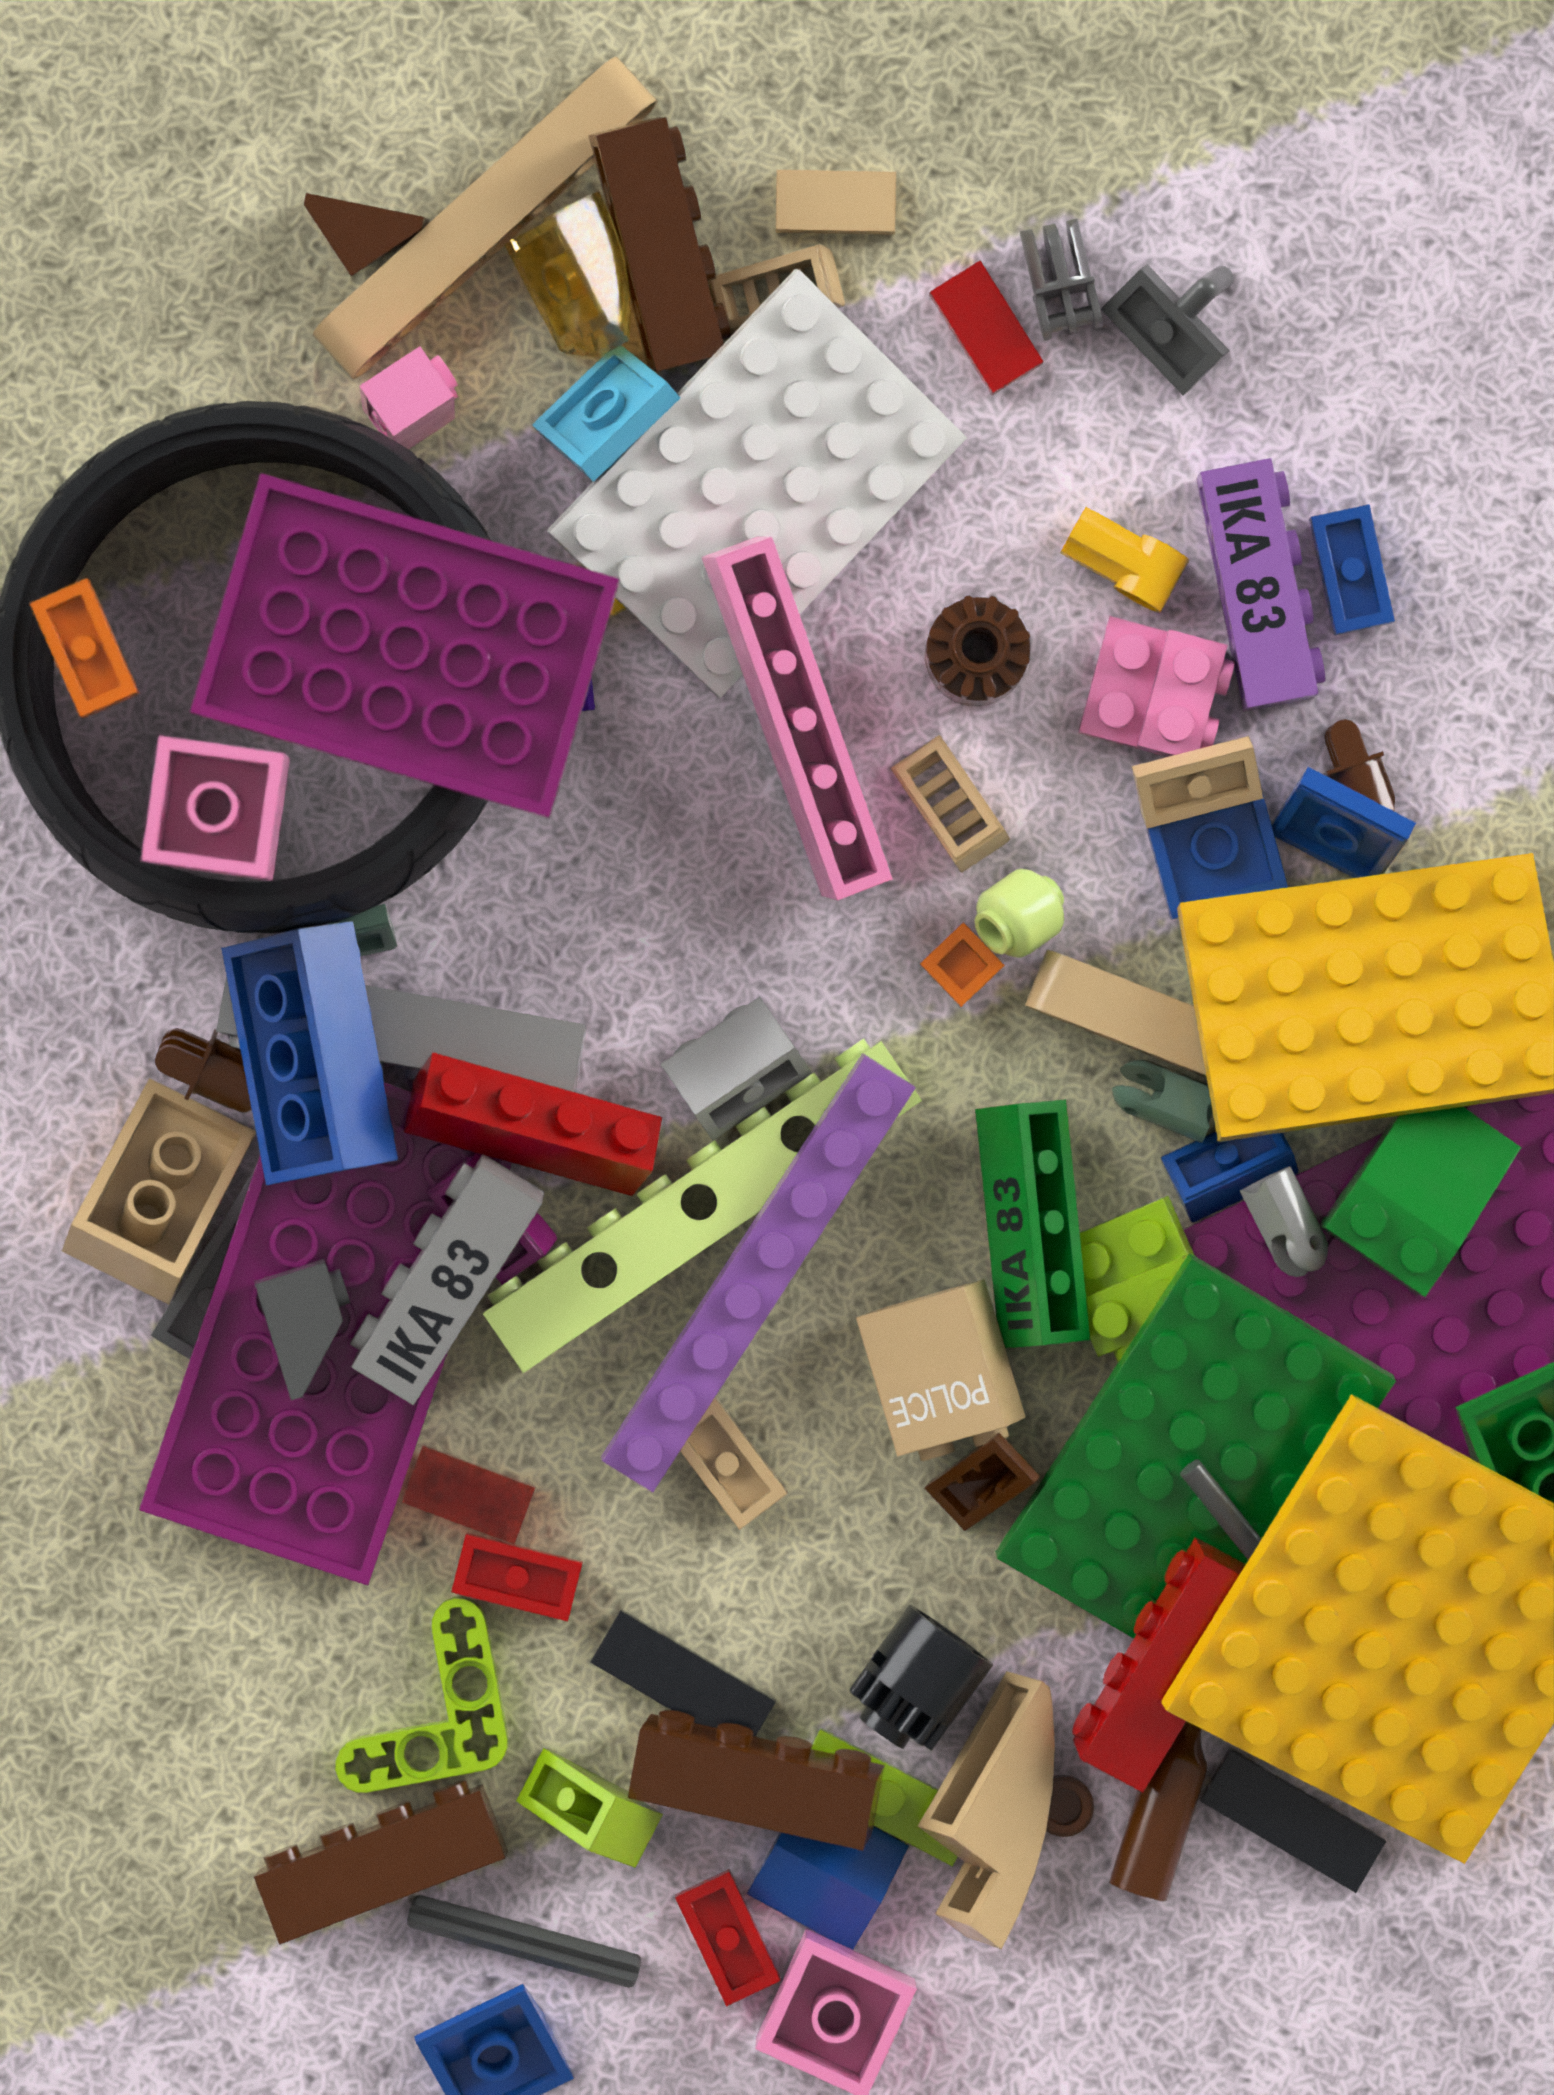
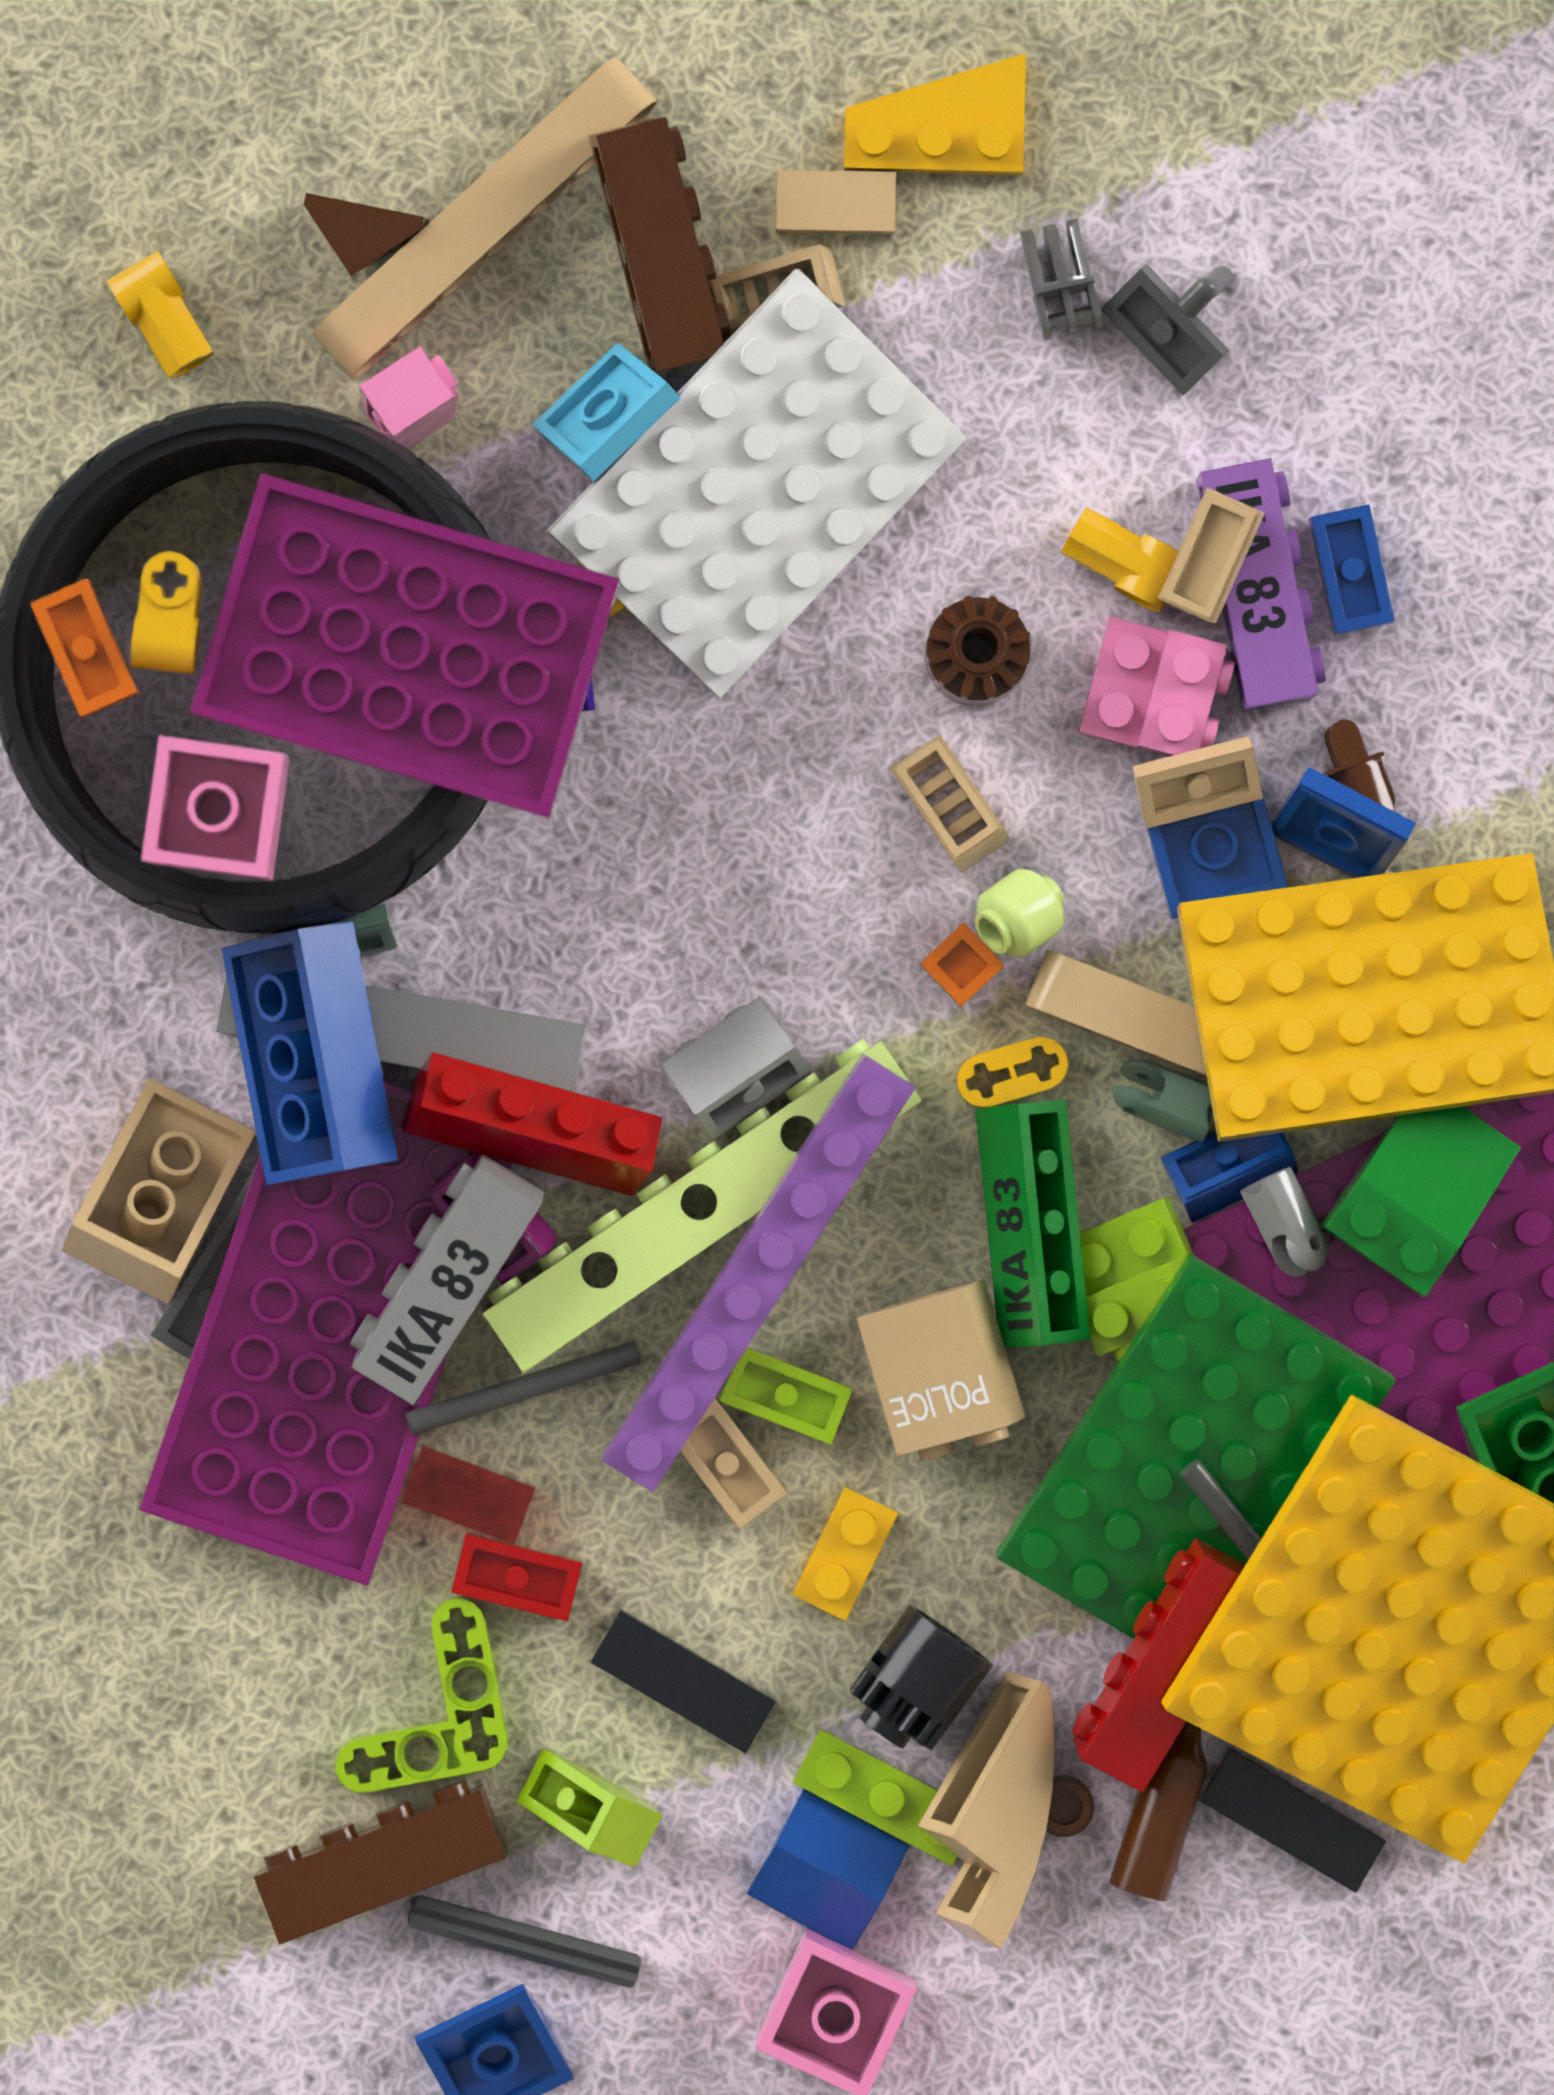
reddish brown arm [155,1028,252,1113] -> none
dark grey slope [254,1259,350,1400] -> none
clear yellow slope [504,192,631,357] -> none
reddish brown brick [628,1710,885,1851] -> none
red plate [675,1869,781,2007] -> none
bright pink brick [702,536,892,901] -> none
reddish brown slope [924,1433,1040,1531] -> none
red tile [929,260,1044,396] -> none
none -> yellow piece [107,251,215,380]
none -> yellow piece [131,552,202,674]
none -> dark grey bar [405,1341,641,1436]
none -> lime plate [719,1347,853,1445]
none -> yellow plate [792,1486,898,1621]
none -> yellow wing [843,53,1026,176]
none -> yellow beam [956,1037,1068,1108]
none -> tan tile [1158,488,1265,624]

